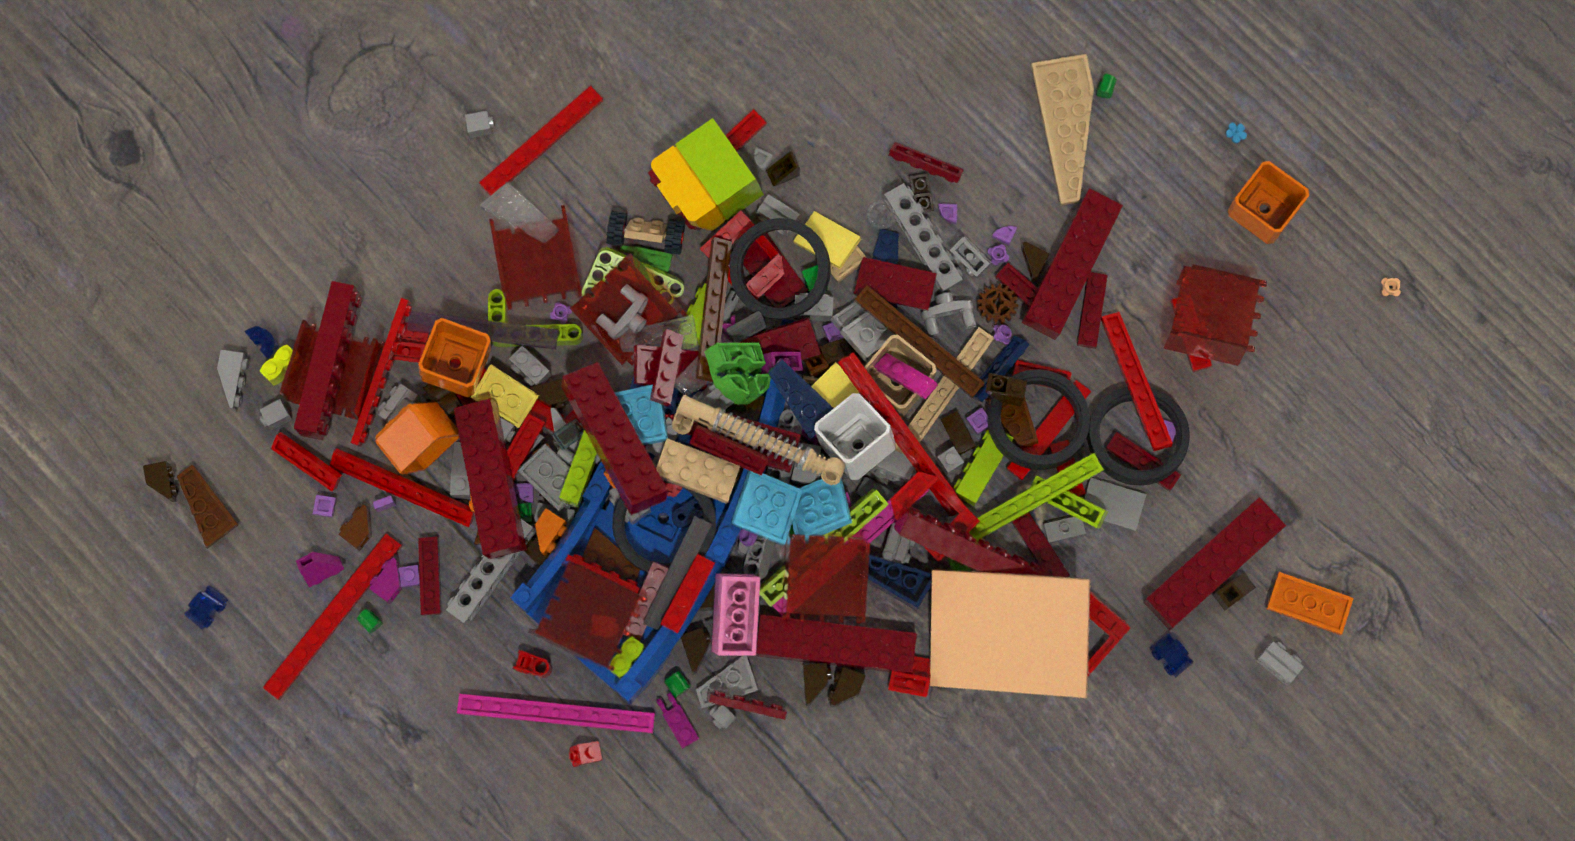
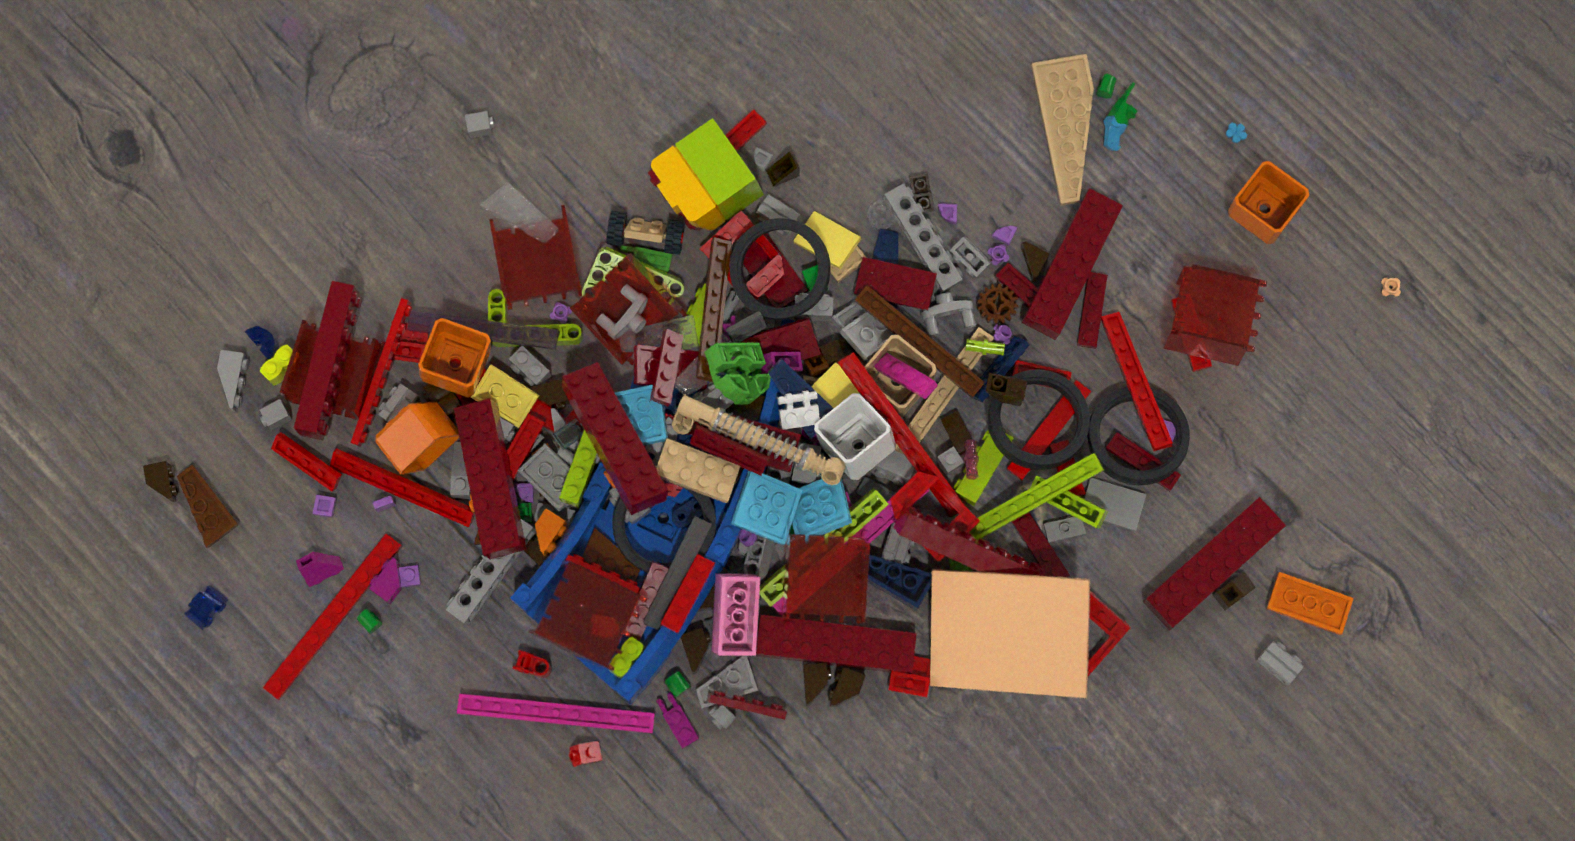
reddish brown slope [338,504,372,552] -> none
dark red plate [418,537,441,616] -> none
red plate [479,86,603,198] -> none
medium lavender plate [823,323,845,343] -> none
dark red plate [888,142,964,183] -> none
medium lavender plate [966,408,988,435] -> none
reddish brown wing [986,397,1038,449] -> none
clear blue cylinder [1150,633,1193,678] -> none
none -> white plate [778,391,820,430]
none -> clear pink pin [964,439,979,480]
none -> lime pin [965,339,1005,356]
none -> animal [1104,82,1138,151]

